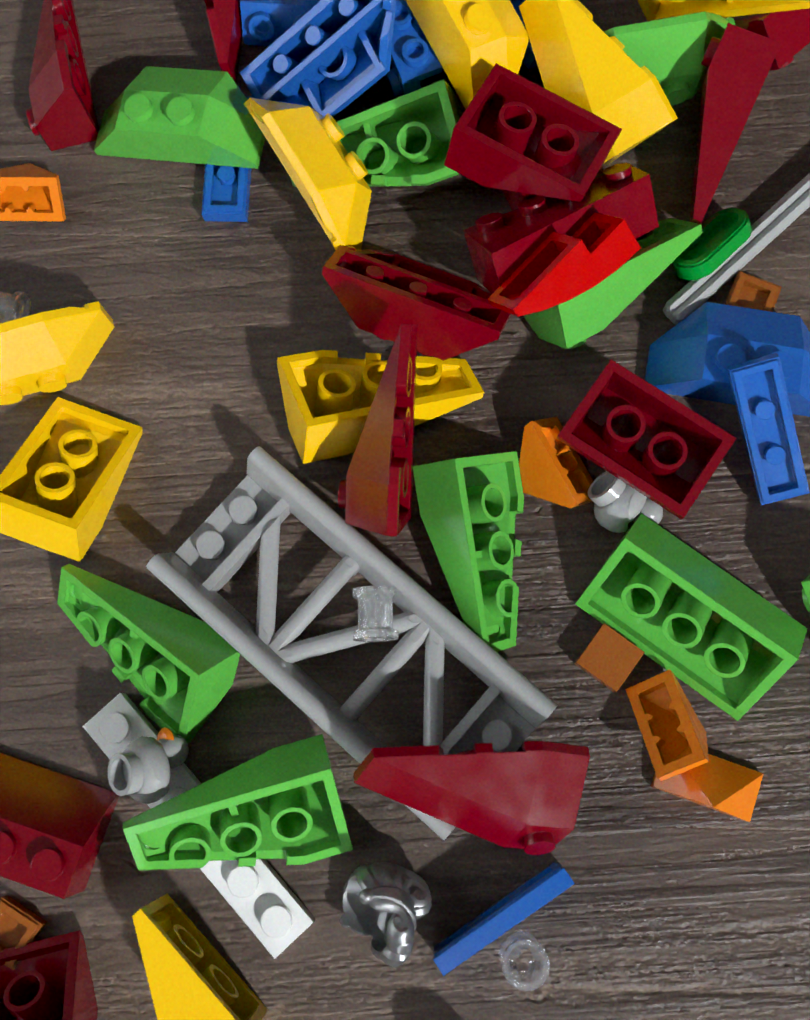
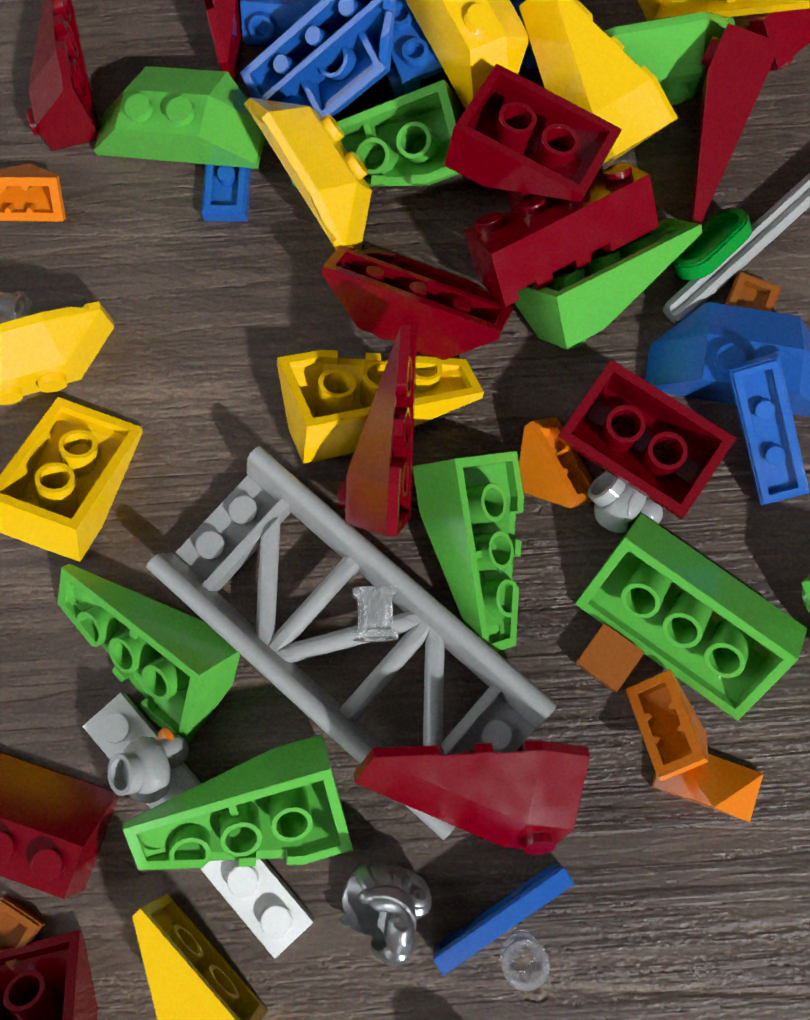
red slope [487,212,641,317] -> none

